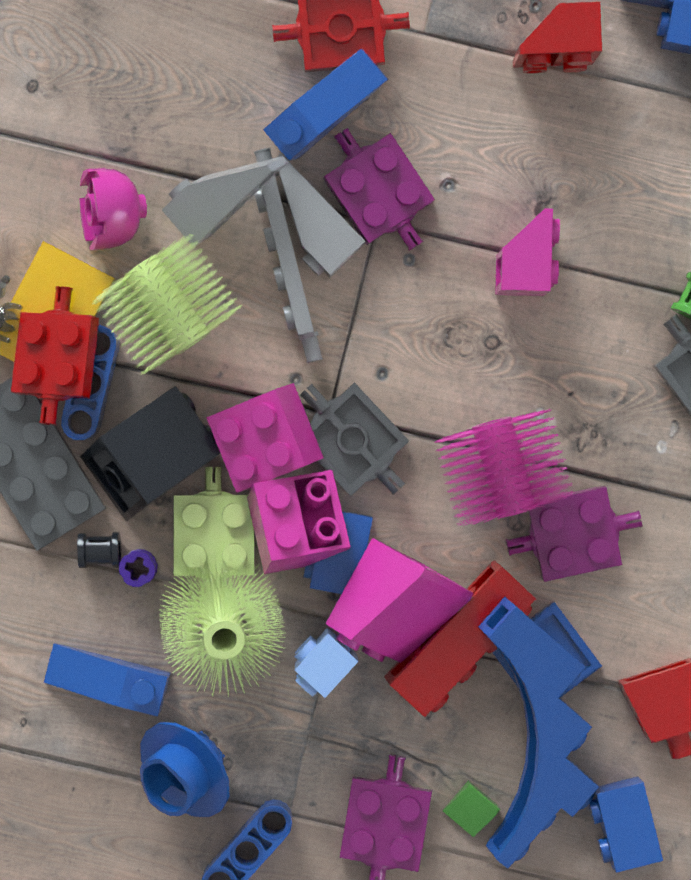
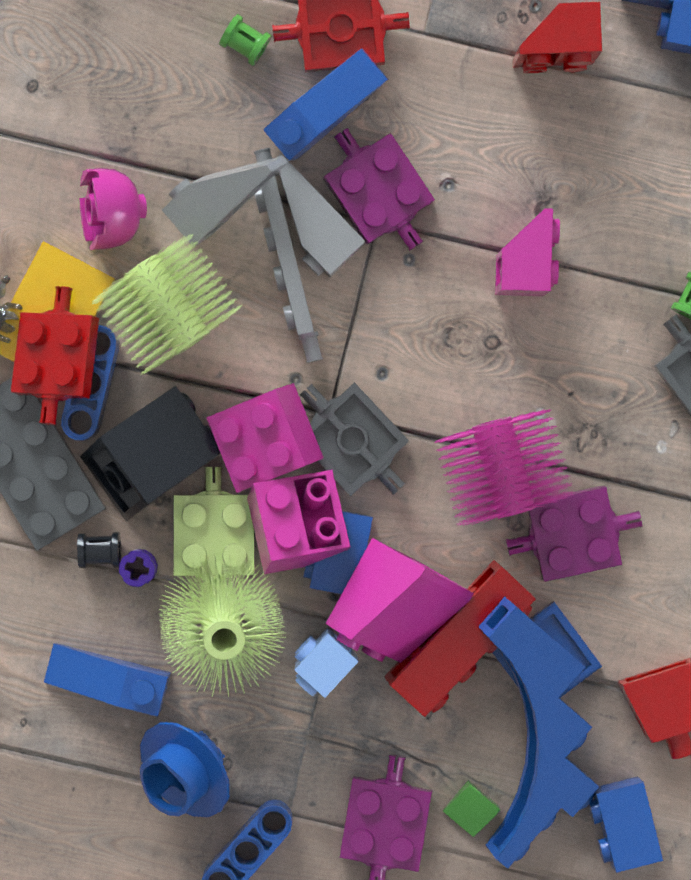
none -> bright green bush [219,14,272,66]

